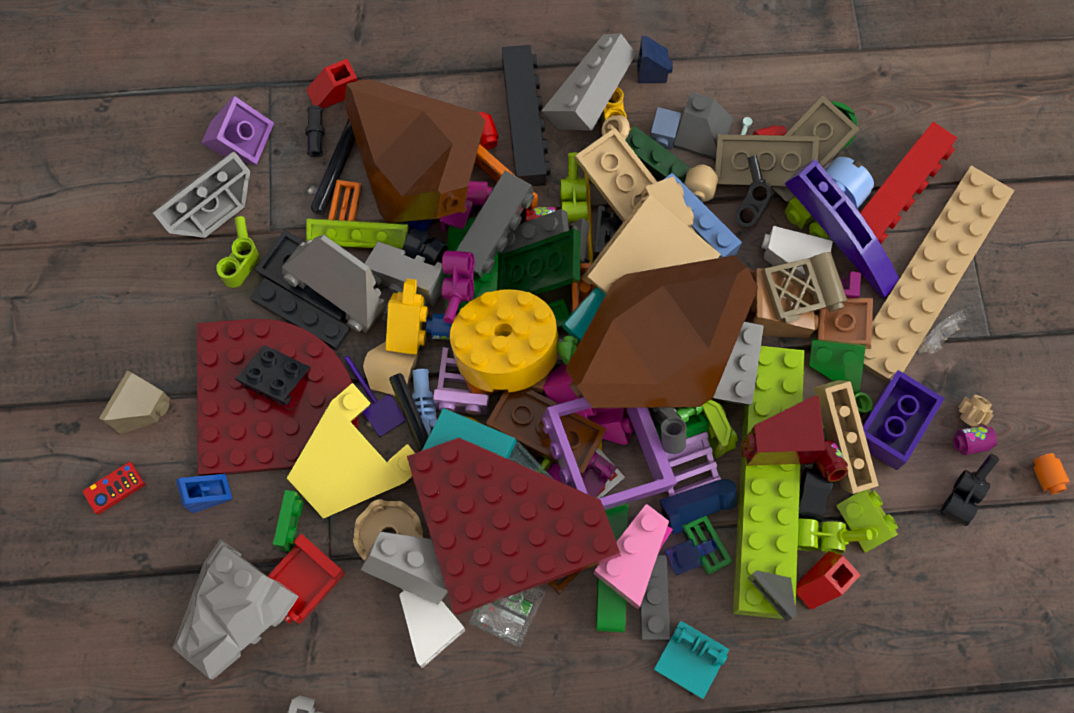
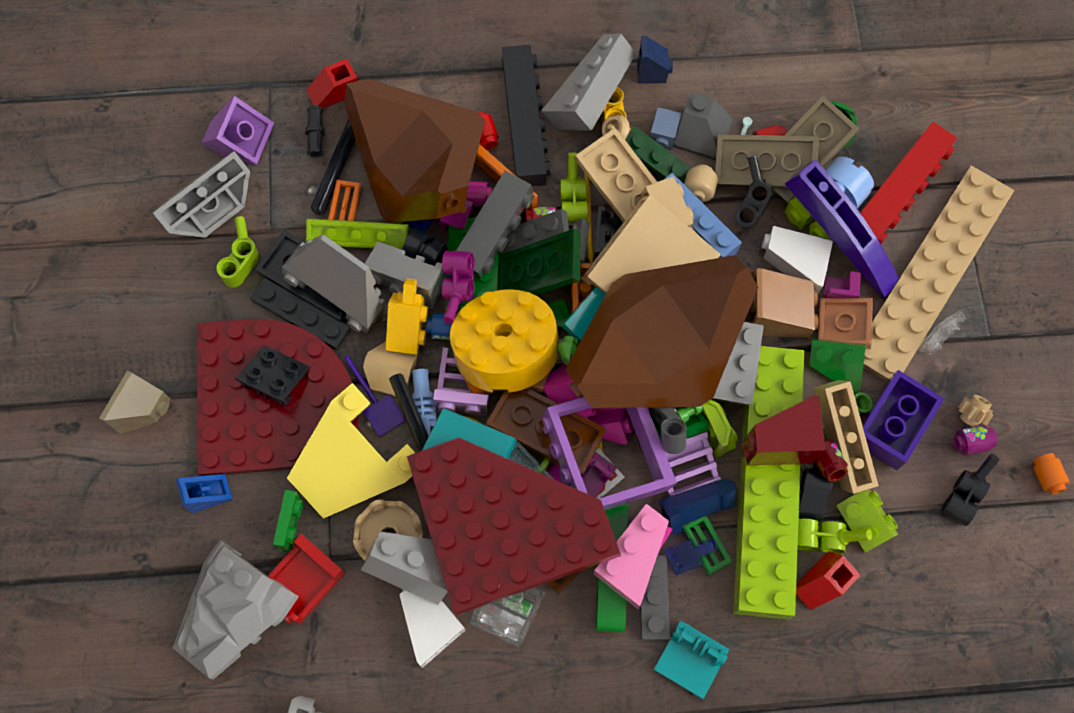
tile [82,461,146,515] -> none
dark grey slope [748,570,797,622] -> none
dark tan piece [761,252,847,324] -> none

